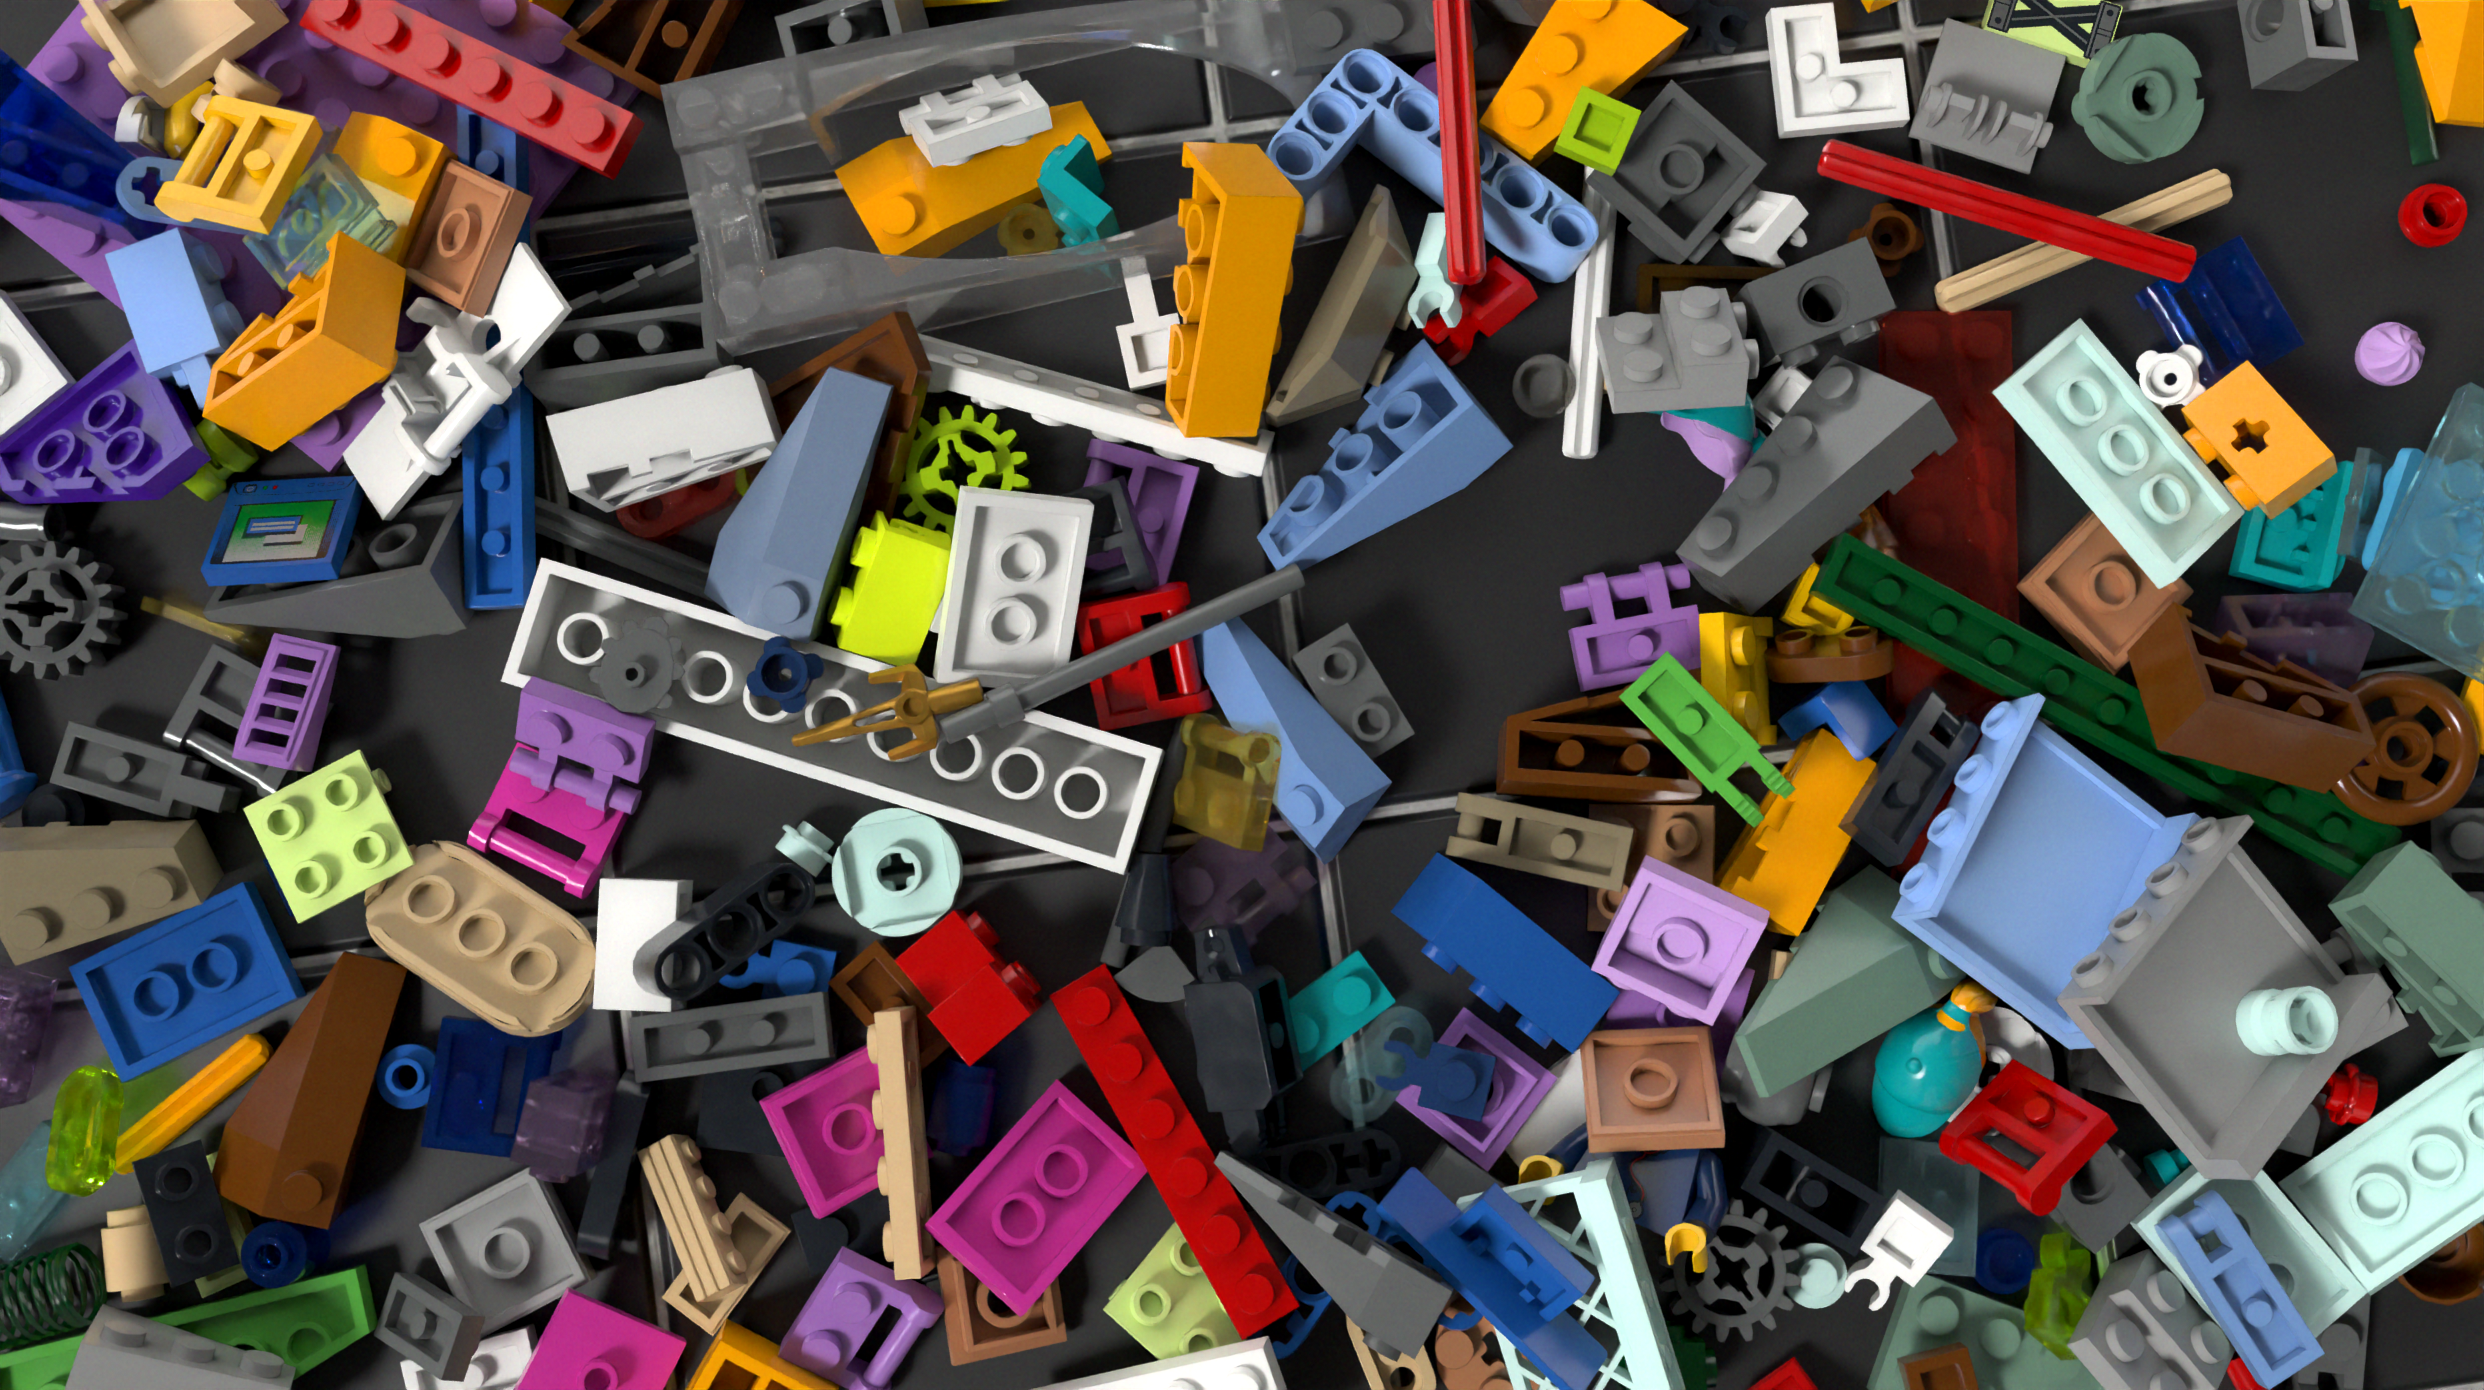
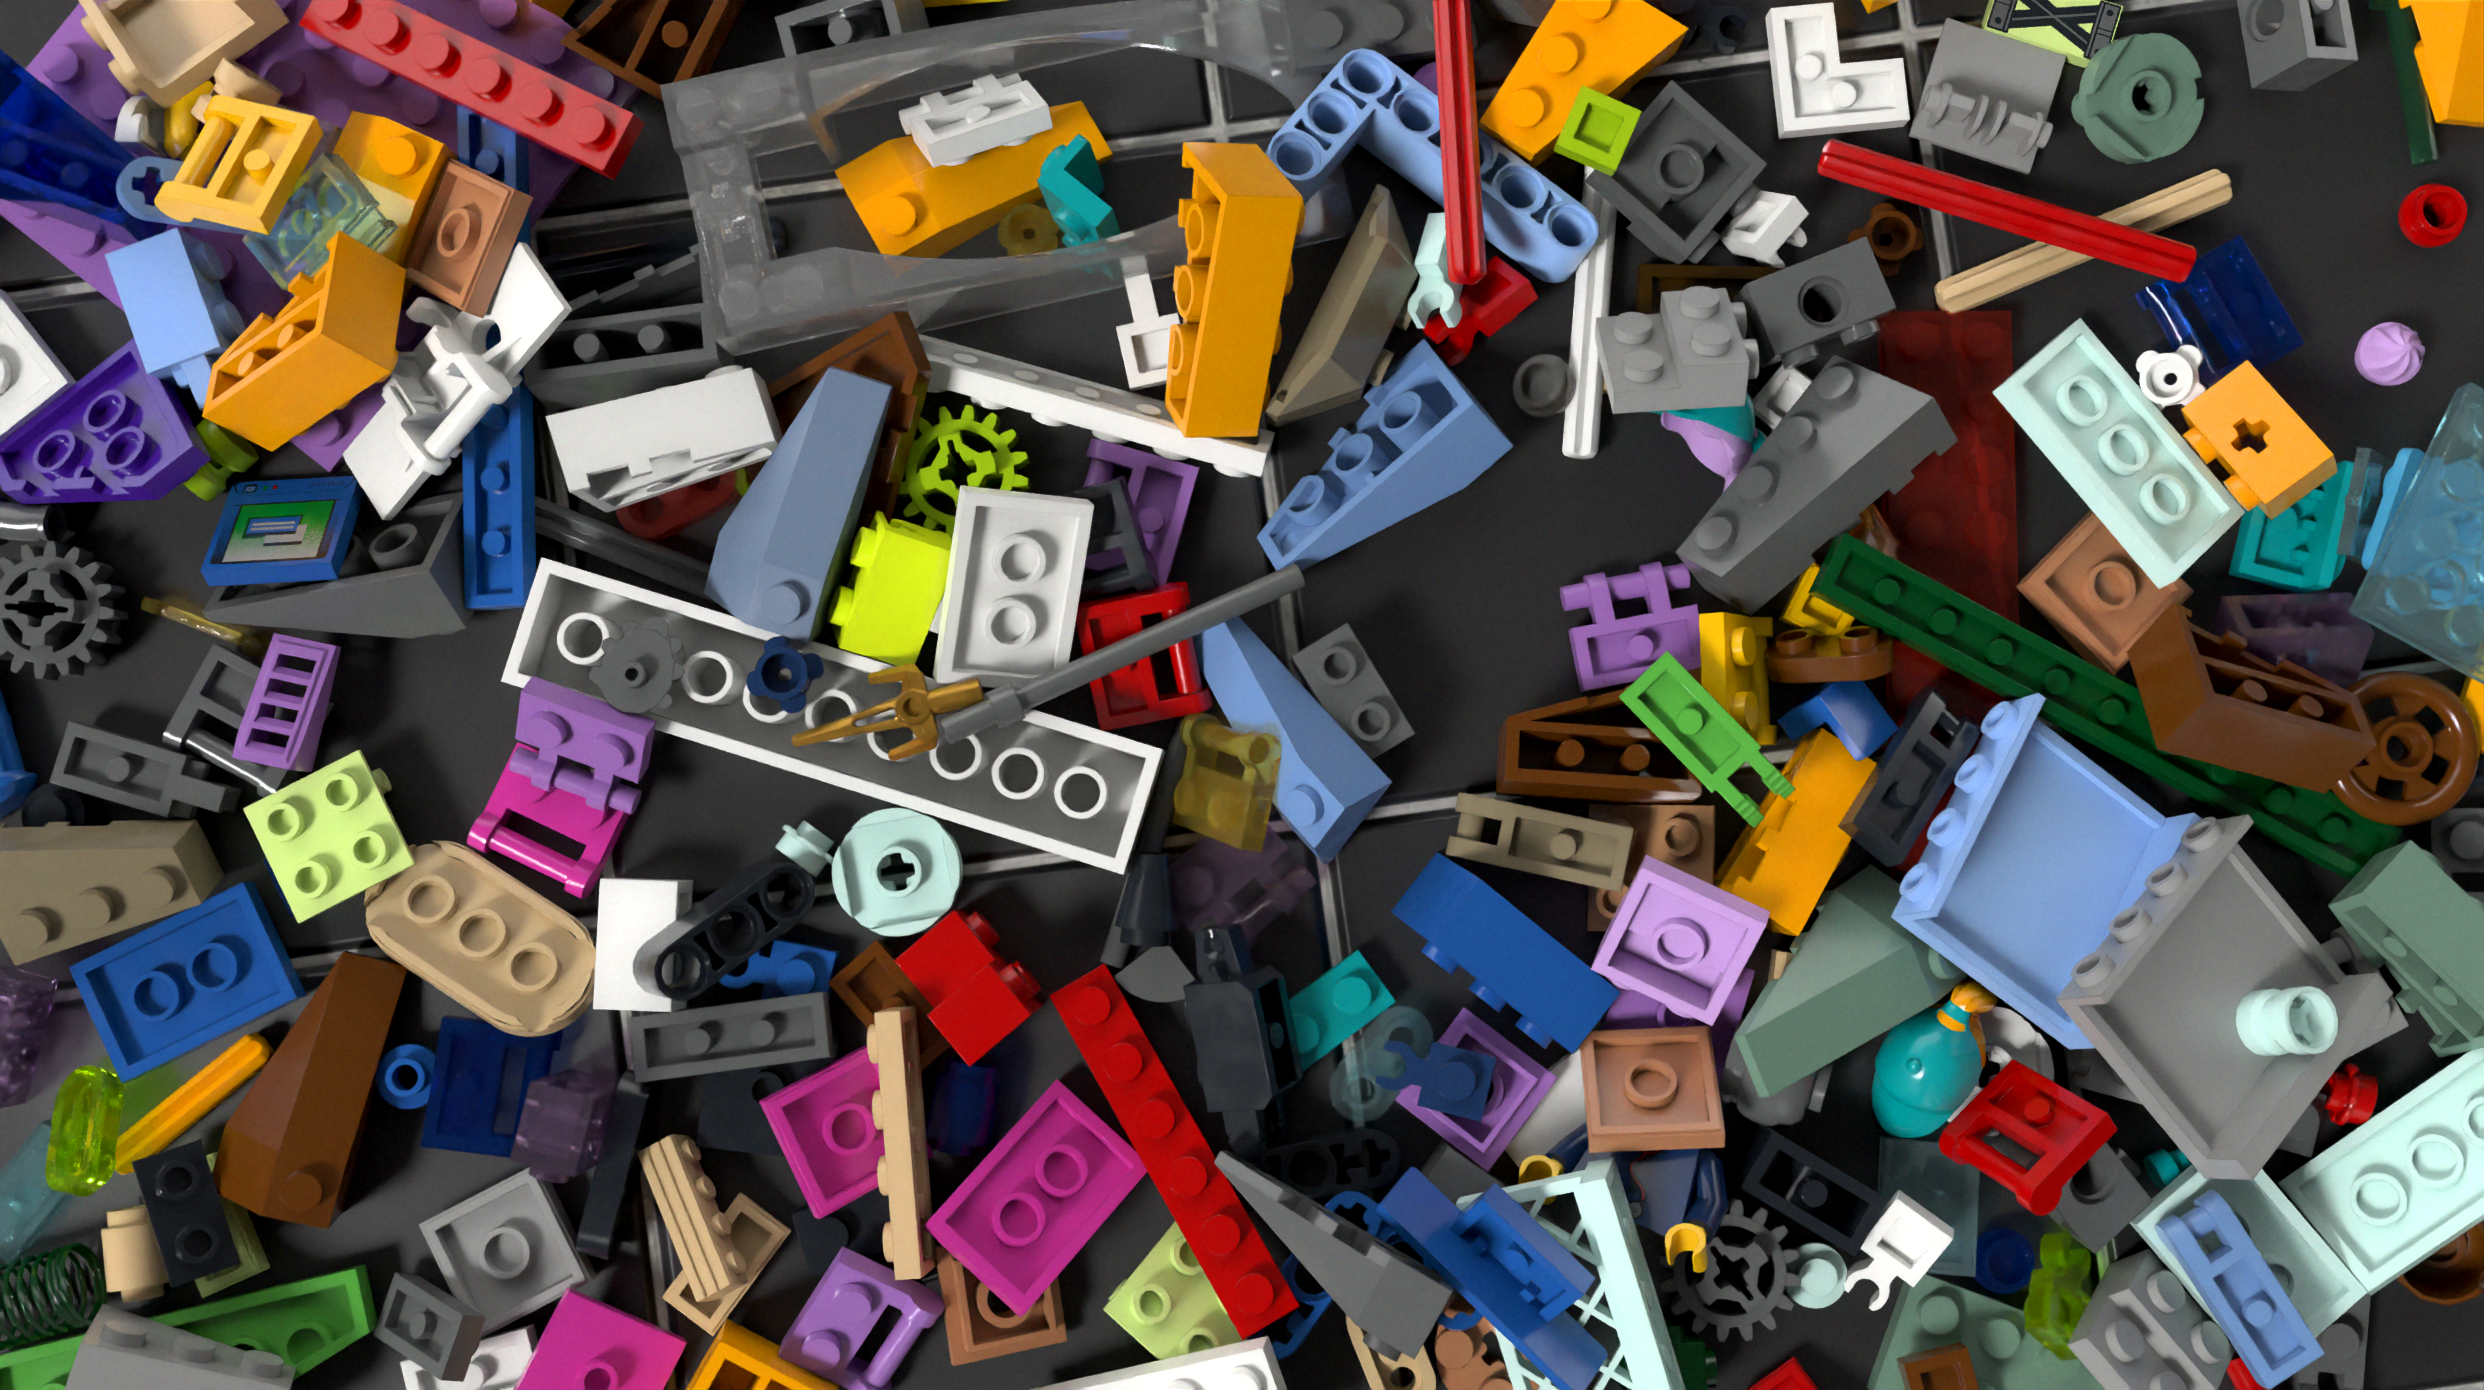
clear blue brick [241,1219,331,1288] -> none

